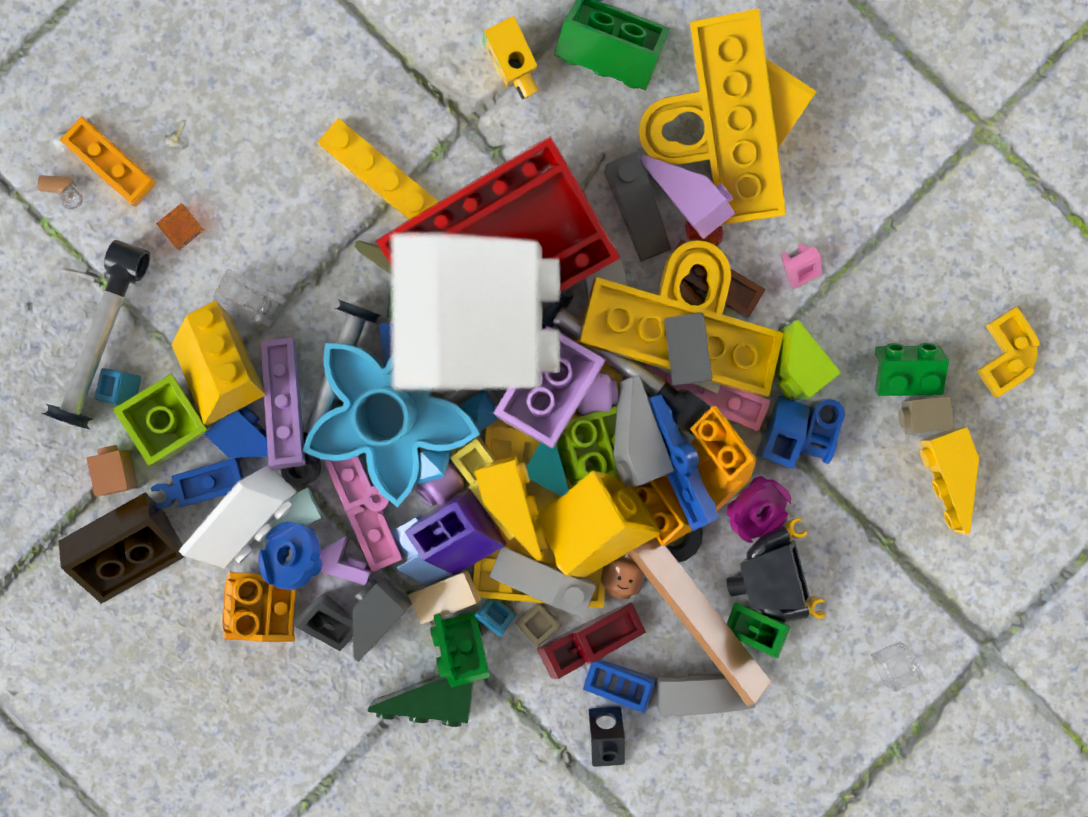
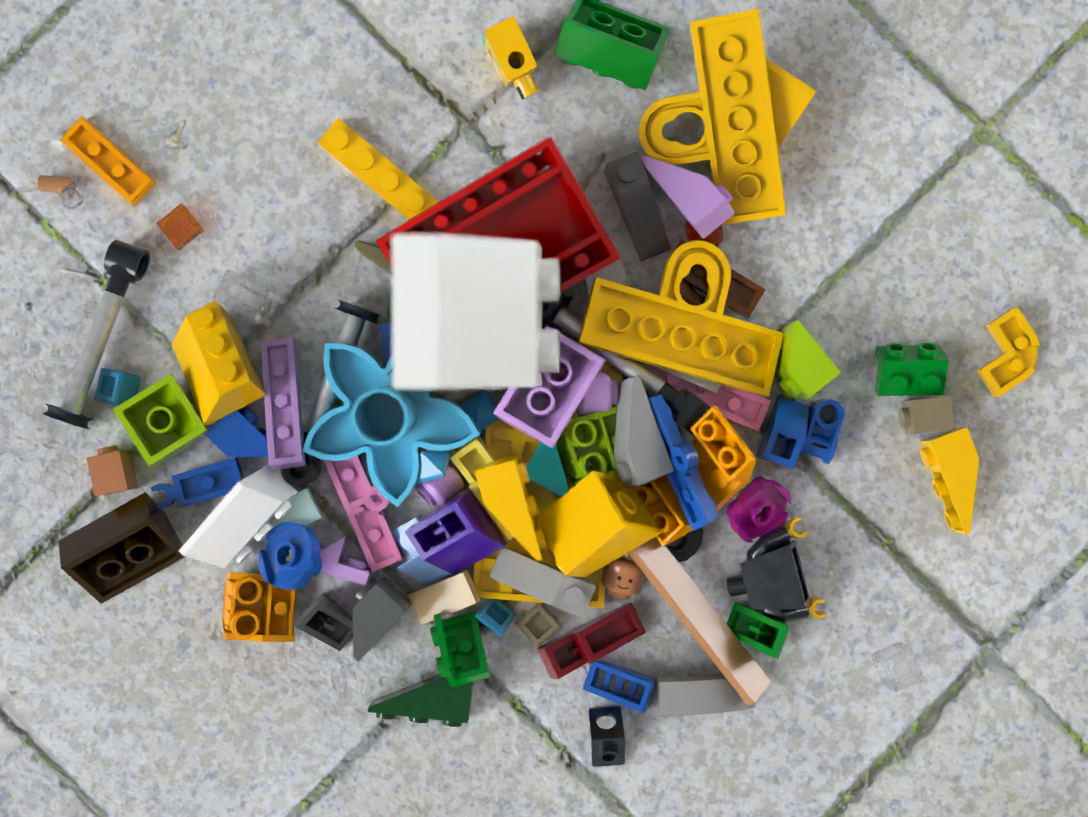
dark grey slope [664,313,712,386] -> none
bright pink tile [782,244,822,289] -> none

